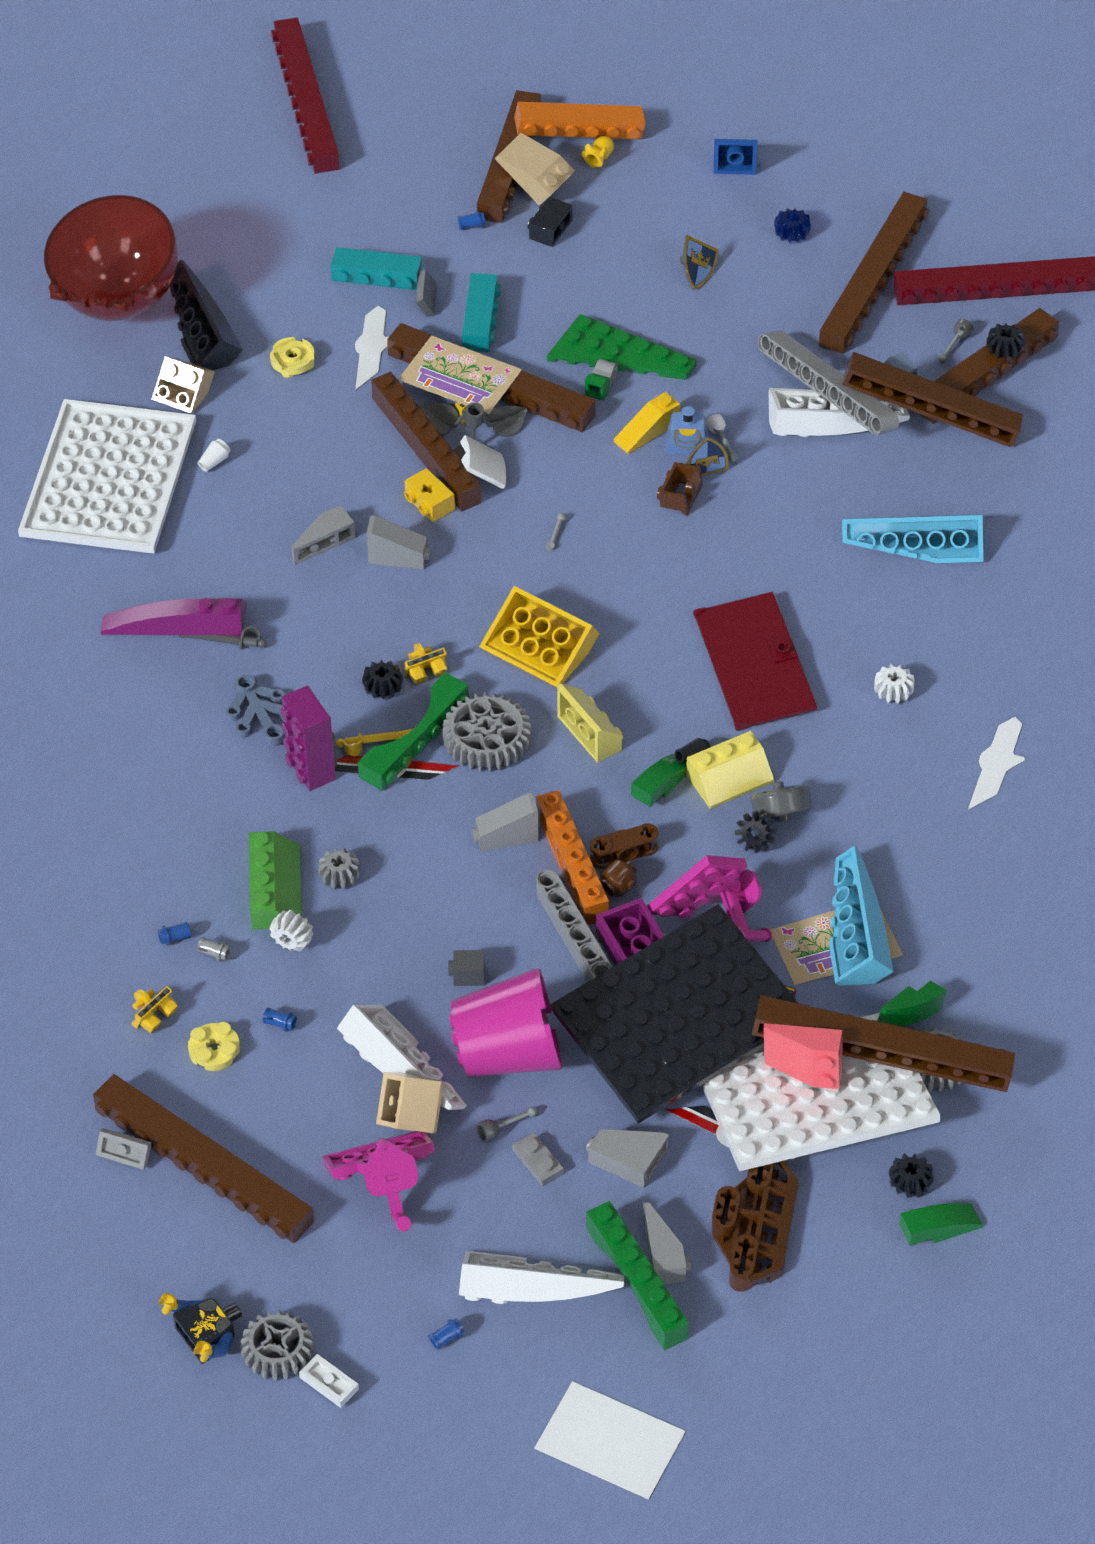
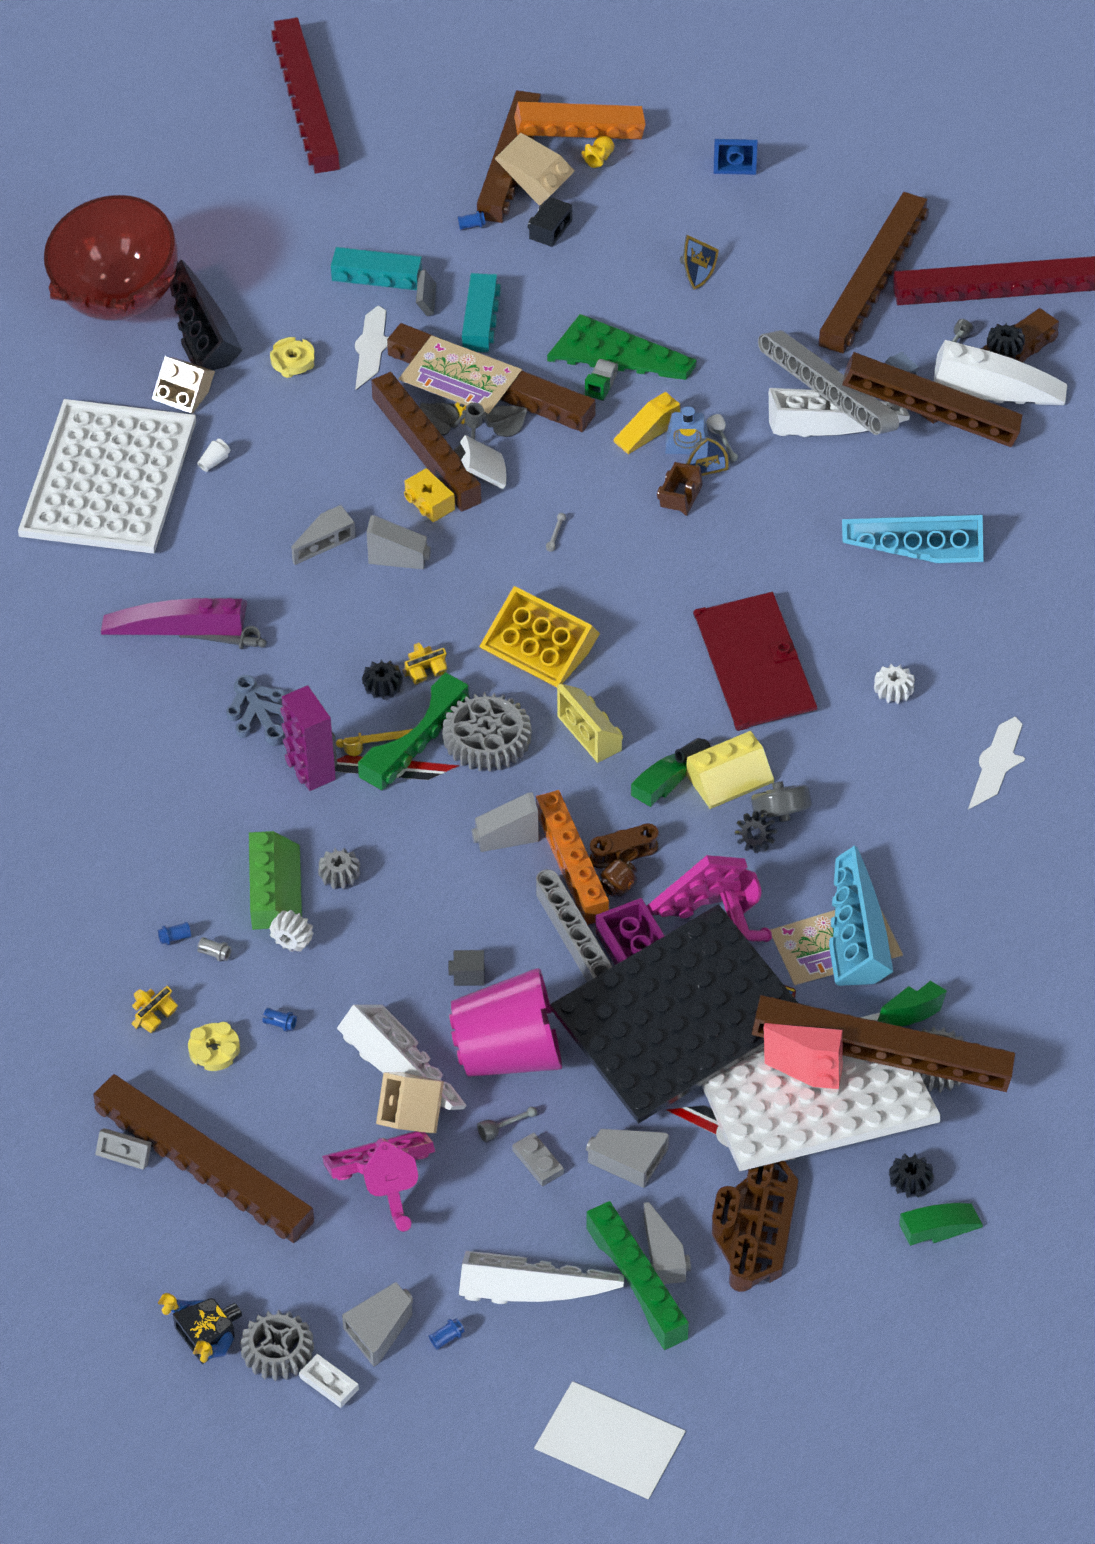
clear blue gear [774,207,811,243] -> none
none -> light grey slope [342,1282,413,1367]
none -> white wedge [933,340,1067,405]

